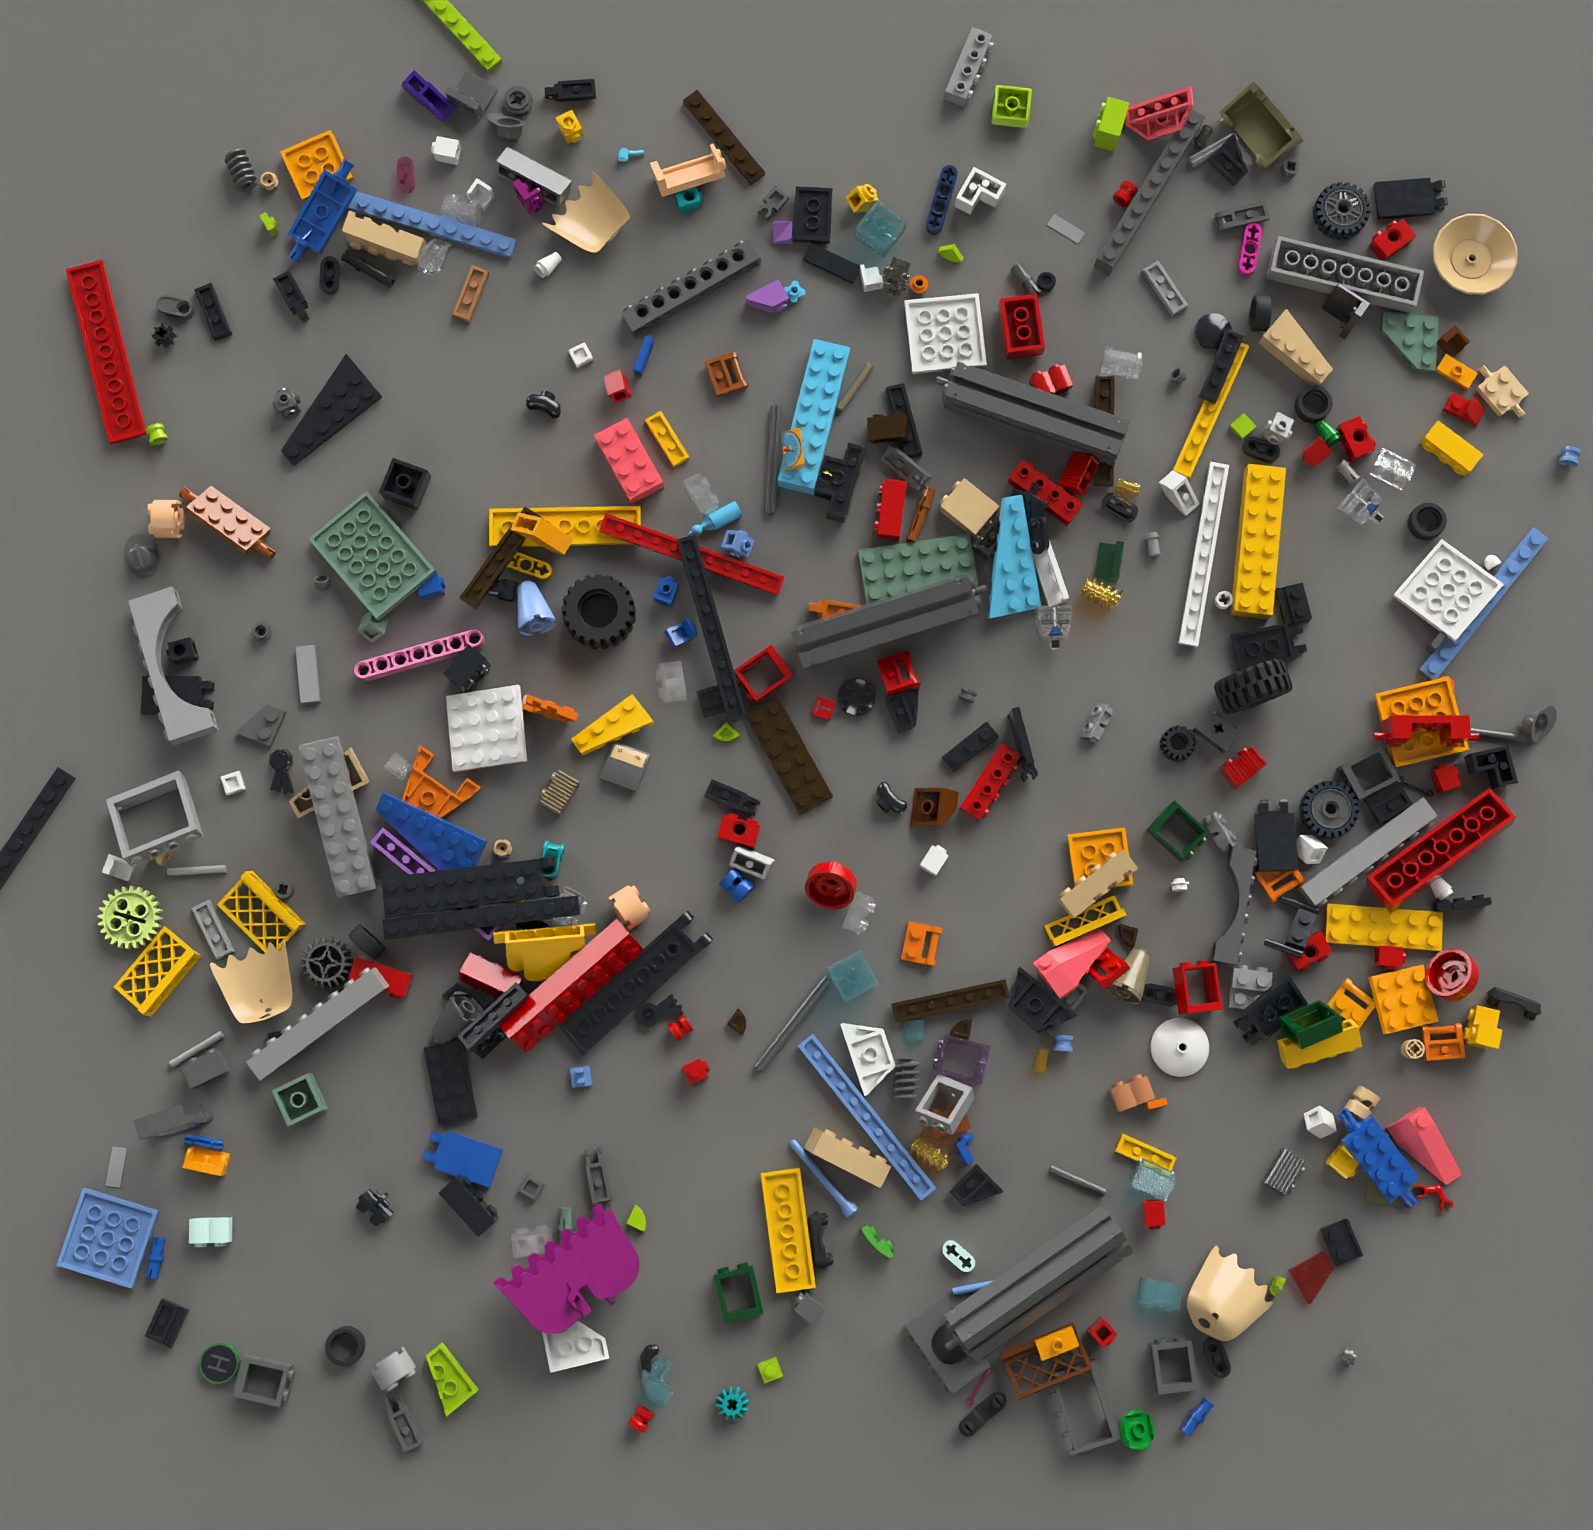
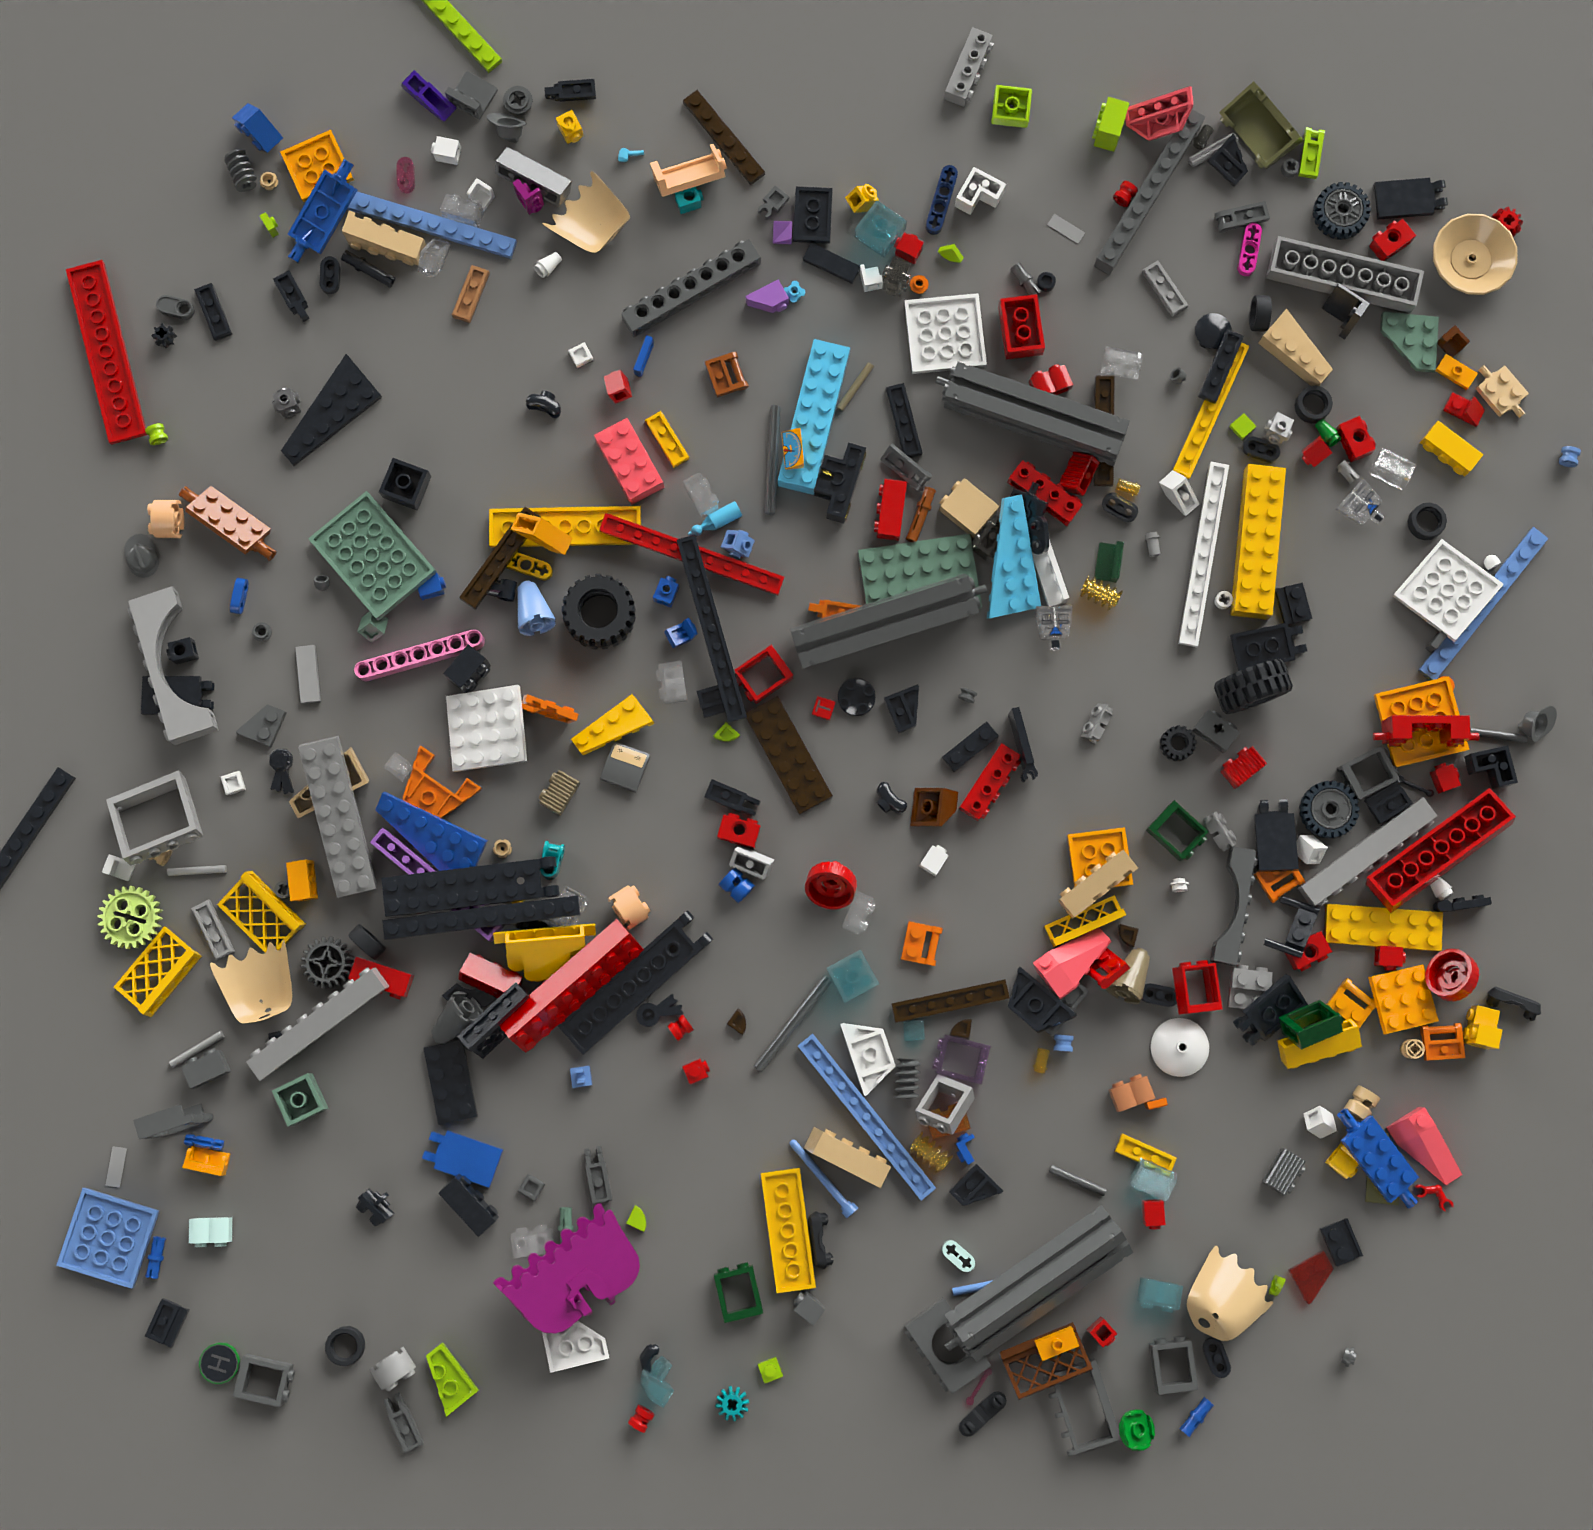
bright green slope [860,1224,895,1259] -> none
dark brown brick [867,412,909,444] -> none
red plate [877,651,921,695] -> none
none -> blue beam [230,578,249,614]
none -> blue brick [232,103,283,153]
none -> light orange hinge [286,859,318,901]
none -> red brick [894,232,924,265]
none -> lime plate [1298,127,1325,179]
none -> red gear [1491,206,1523,237]

